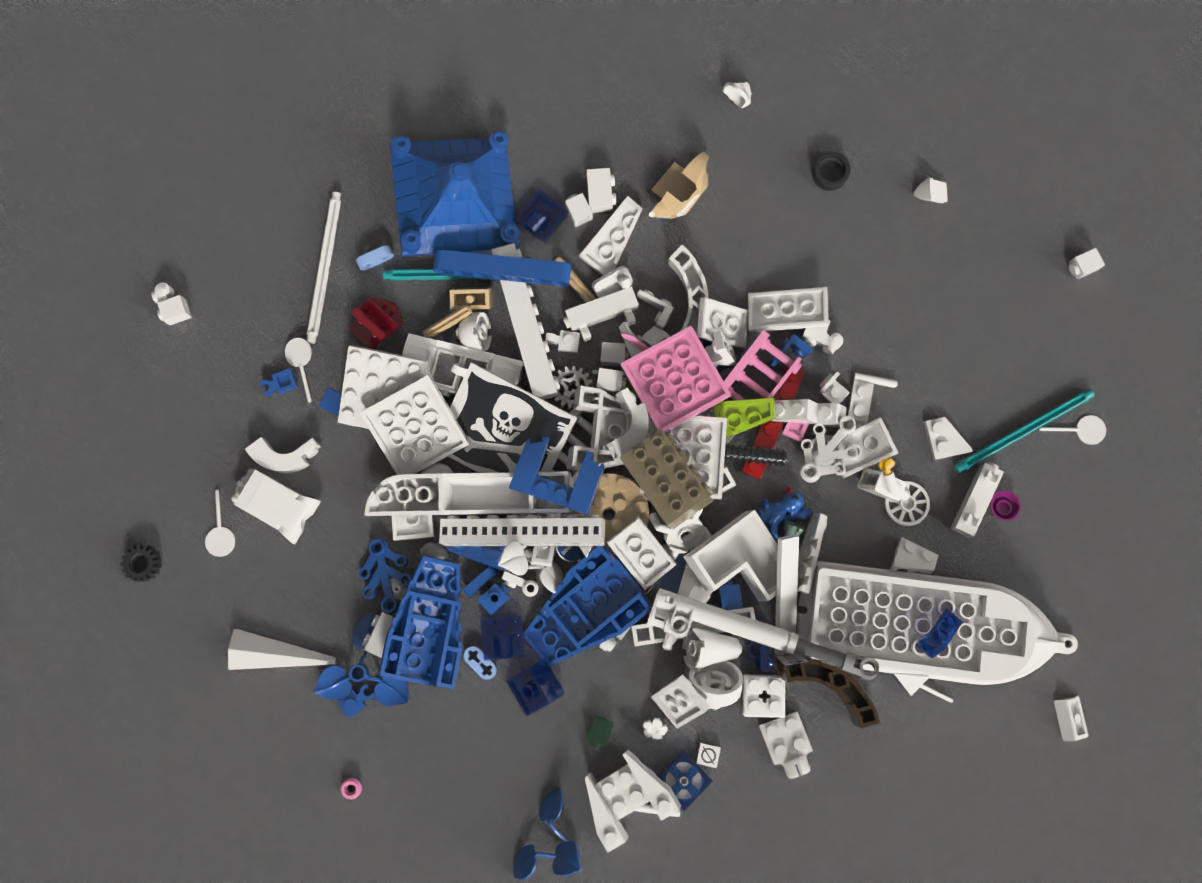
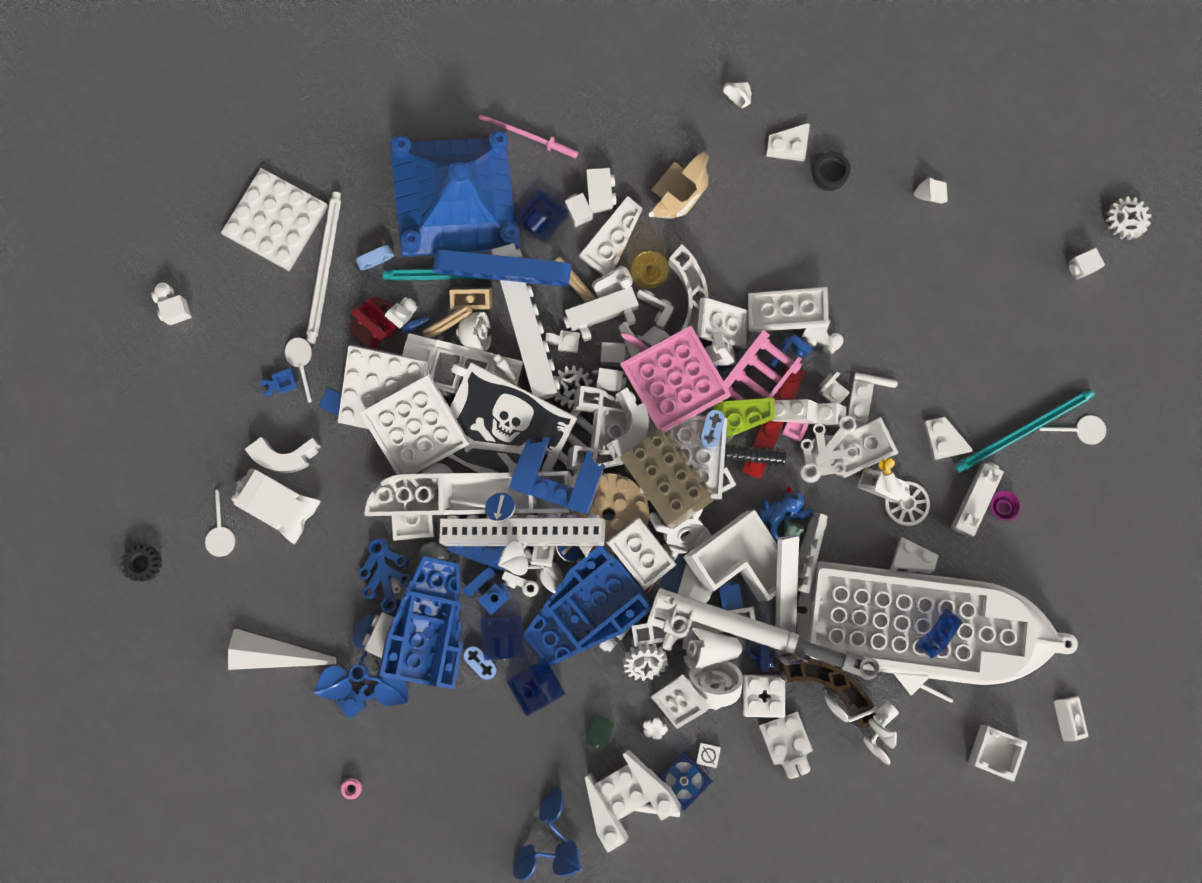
none -> white plate [221,168,328,271]
none -> white plate [385,297,418,328]
none -> blue piece [401,317,429,333]
none -> blue piece [450,493,515,522]
none -> bright pink sword [478,115,579,159]
none -> white piece [493,354,516,381]
none -> white gear [623,643,668,681]
none -> clear yellow piece [630,251,669,289]
none -> light blue beam [700,410,725,449]
none -> white wing [766,124,810,162]
none -> white plant [824,690,899,765]
none -> white container [967,724,1027,782]
none -> white gear [1106,196,1151,240]

